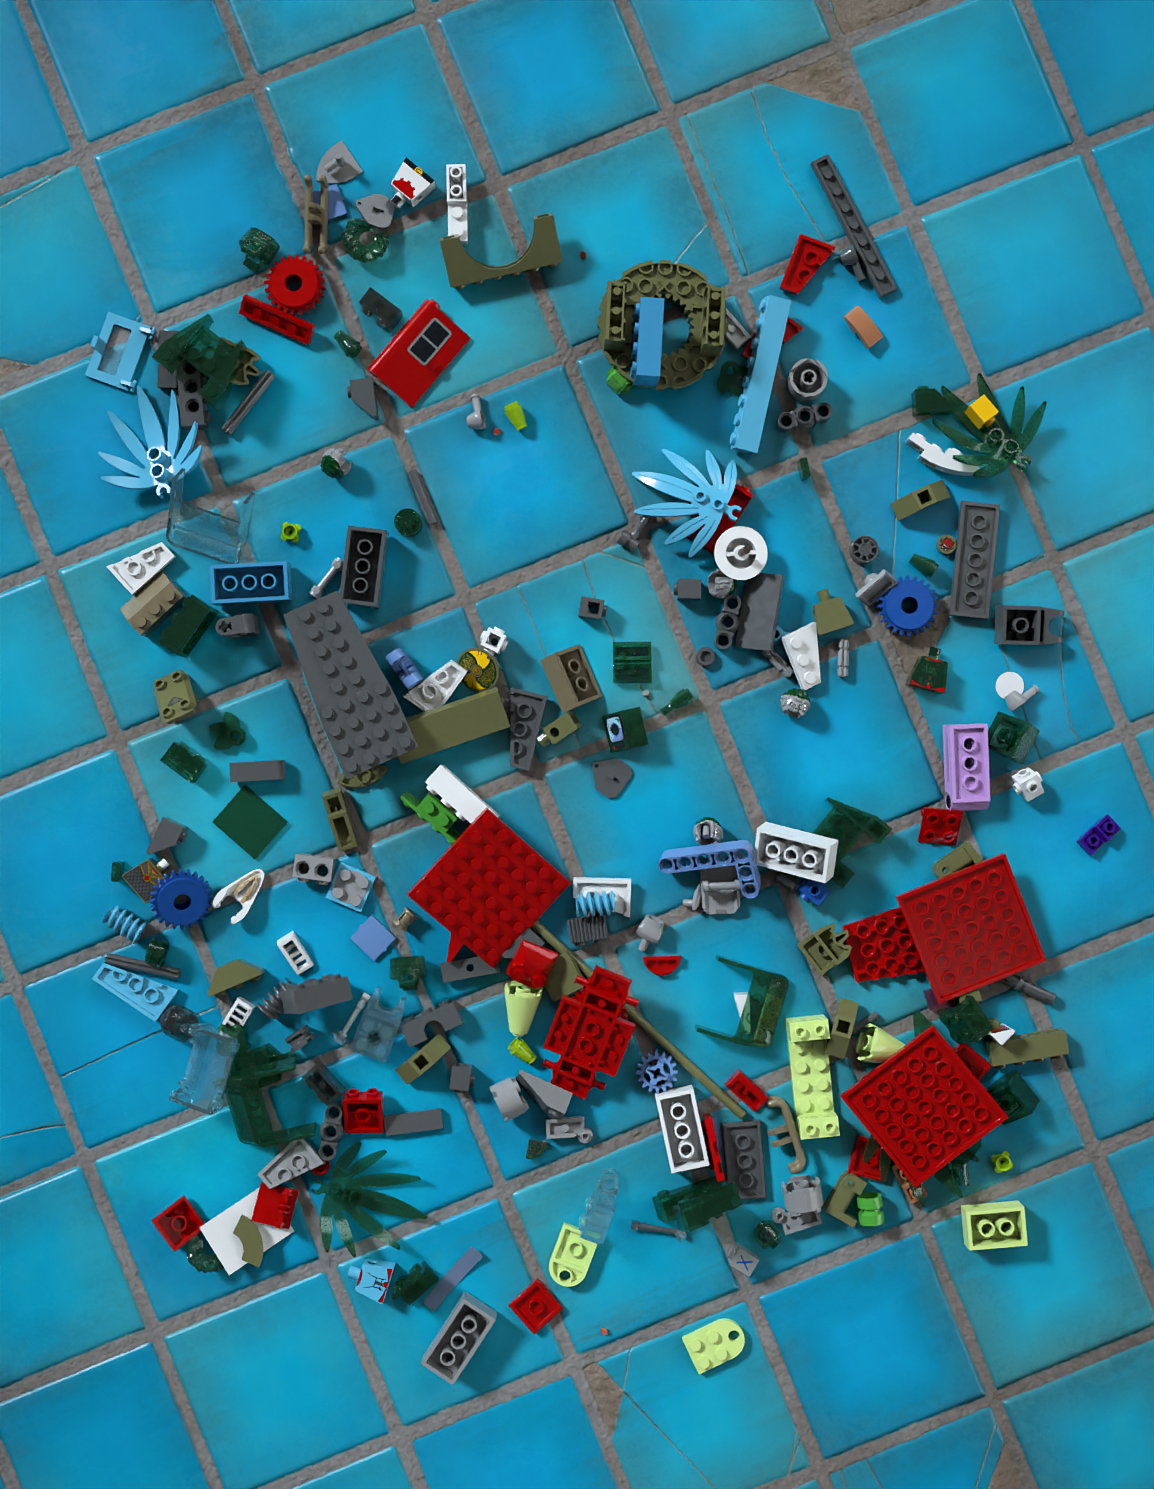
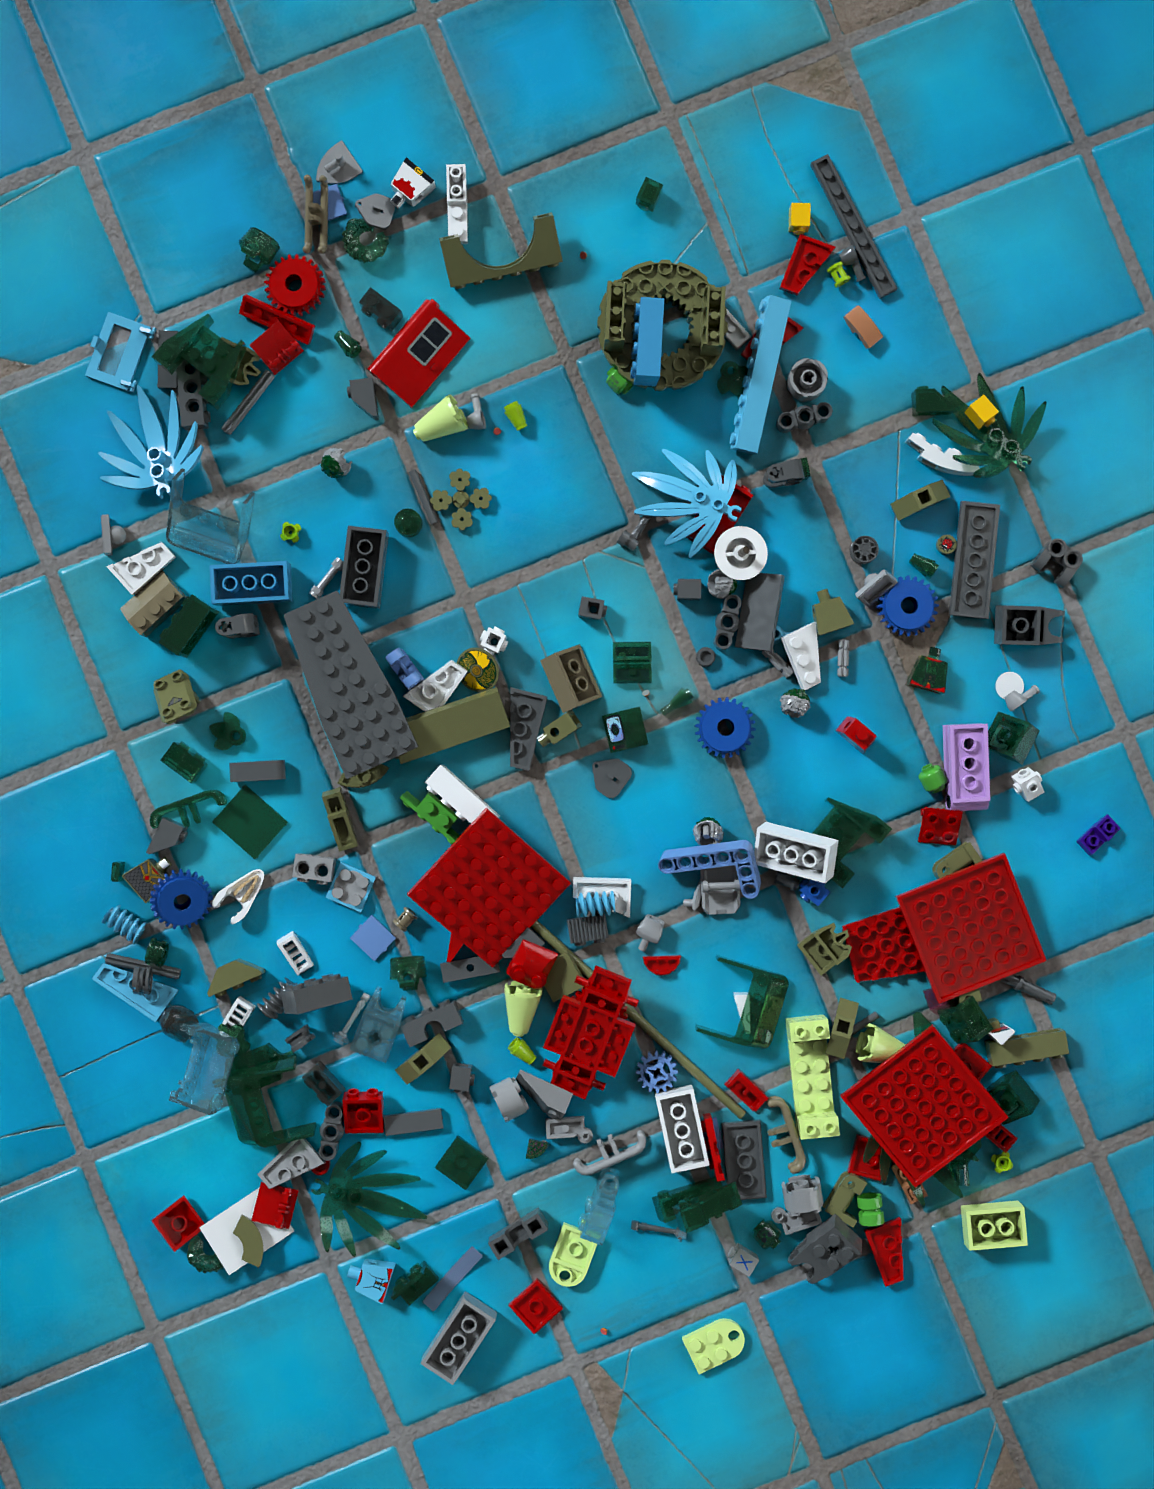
none -> light grey tile [101,514,126,556]
none -> dark grey wheel [132,967,153,994]
none -> clear green piece [149,790,227,829]
none -> red hinge [250,320,304,375]
none -> yellowish green cone [413,394,468,442]
none -> olive plant [430,468,492,530]
none -> clear green plate [435,1135,489,1190]
none -> dark grey arch [488,1207,549,1260]
none -> light grey piece [573,1130,646,1176]
none -> clear green brick [636,177,663,212]
none -> blue gear [694,697,756,758]
none -> dark grey piece [763,459,805,488]
none -> dark grey brick [788,1214,862,1284]
none -> yellow brick [789,203,811,235]
none -> lime bush [827,261,851,288]
none -> red torso [835,716,877,754]
none -> red wing [864,1217,904,1287]
none -> bright green head [918,764,947,793]
none -> red slope [985,1124,1018,1153]
none -> dark grey piece [1031,538,1083,588]

